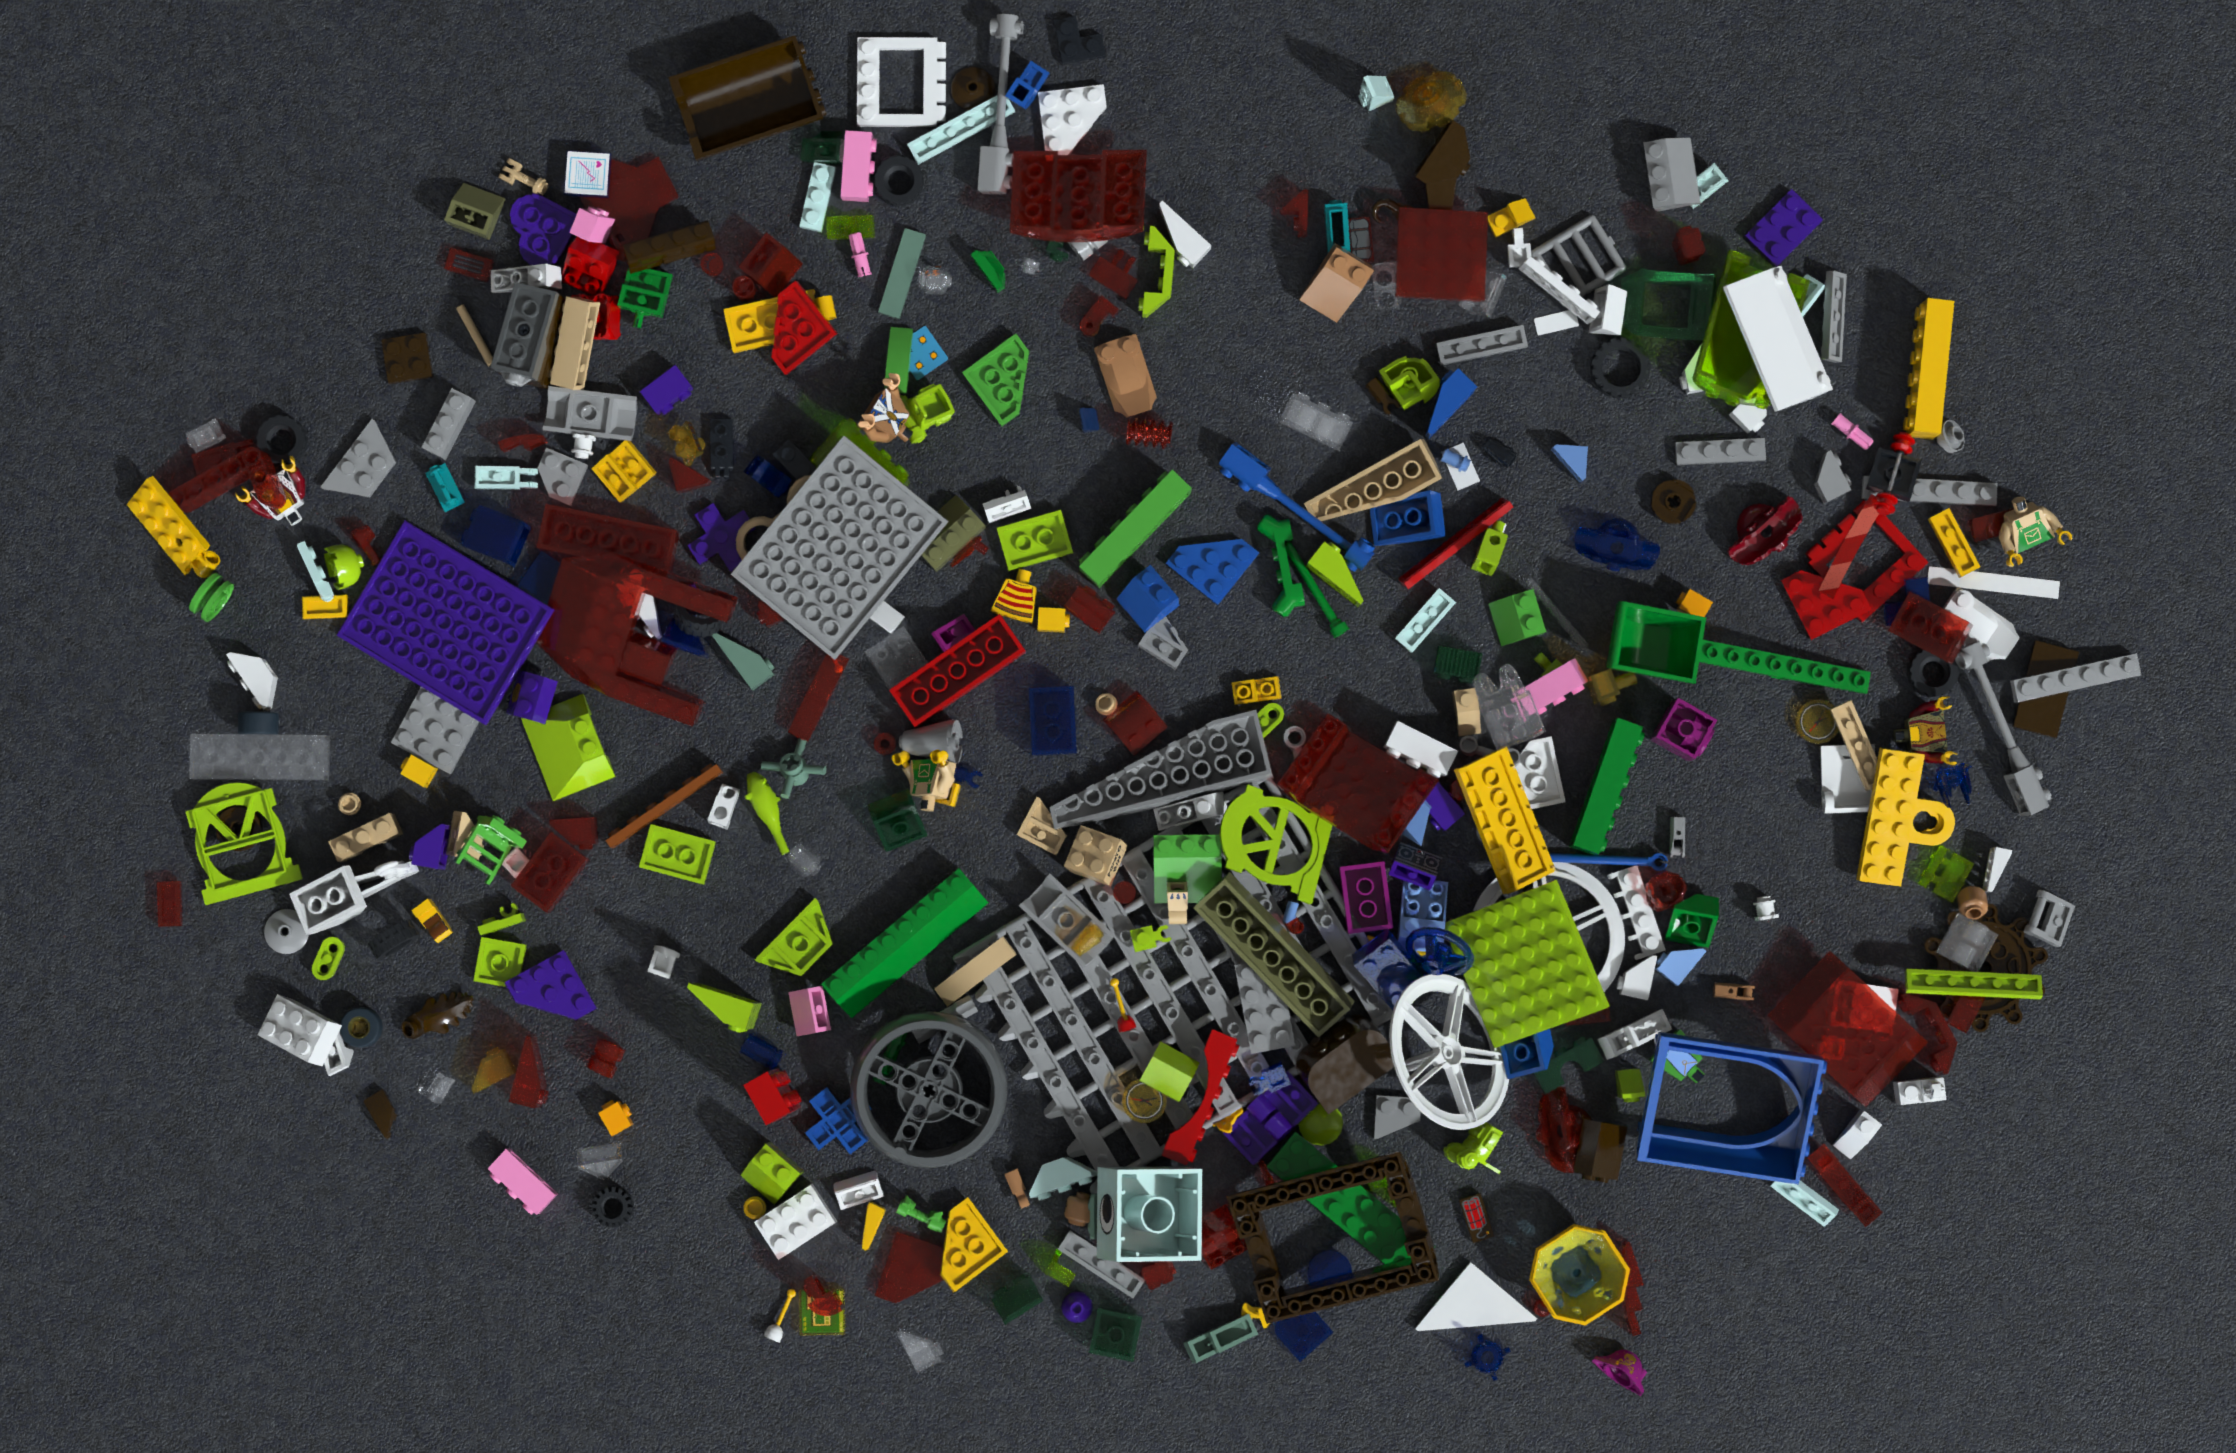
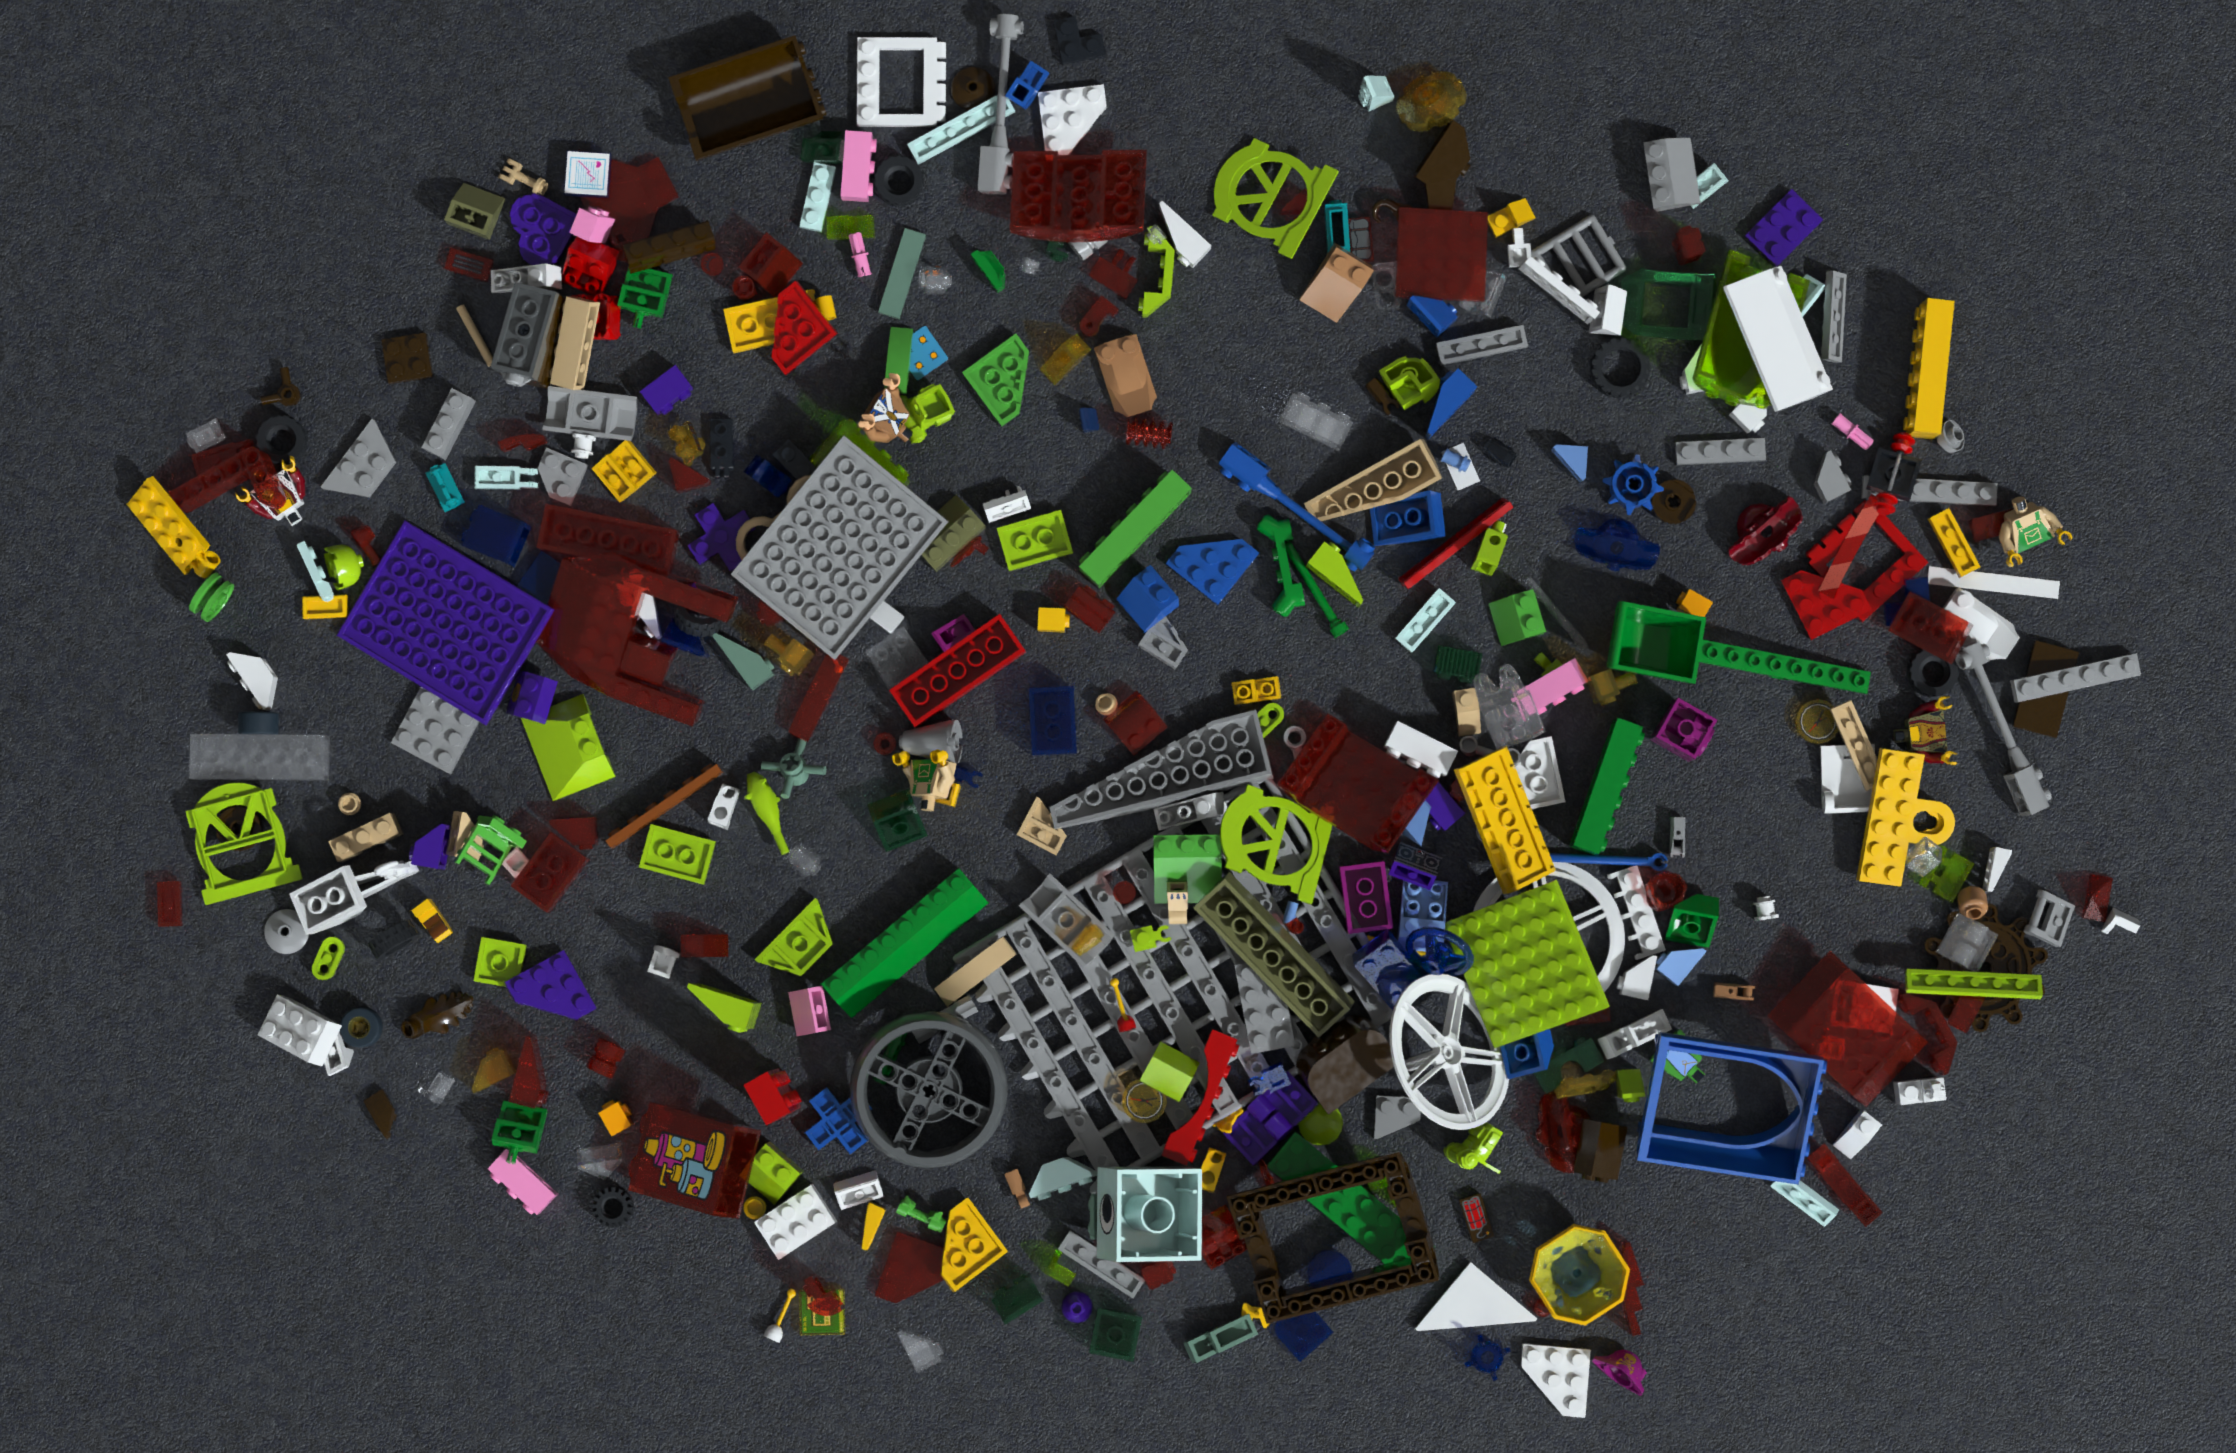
yellow brick [400,755,438,788] -> none
lime plate [478,903,526,935] -> none
clear blue piece [740,1033,784,1070] -> none
yellow torso [991,569,1037,624] -> none
tan brick [1064,825,1128,887] -> none
medium nougat head [1064,1192,1090,1226] -> none
white sticker [1534,310,1579,335] -> none
clear blue piece [1933,763,1972,808] -> none
none -> dark brown piece [261,367,301,407]
none -> green plate [491,1101,548,1164]
none -> clear red brick [628,1102,761,1219]
none -> clear red slope [681,934,729,957]
none -> clear yellow brick [764,633,815,676]
none -> clear yellow slope [1040,334,1091,385]
none -> clear plate [1147,224,1167,245]
none -> yellow leg [1200,1147,1226,1193]
none -> lime window [1213,138,1339,259]
none -> blue slope [1407,295,1458,338]
none -> white plate [1521,1343,1591,1418]
none -> clear yellow hinge [1554,1070,1617,1098]
none -> blue brick [1602,454,1664,515]
none -> clear brick [1906,836,1942,877]
none -> clear red slope [2082,874,2113,922]
none -> white tile [2101,907,2140,934]

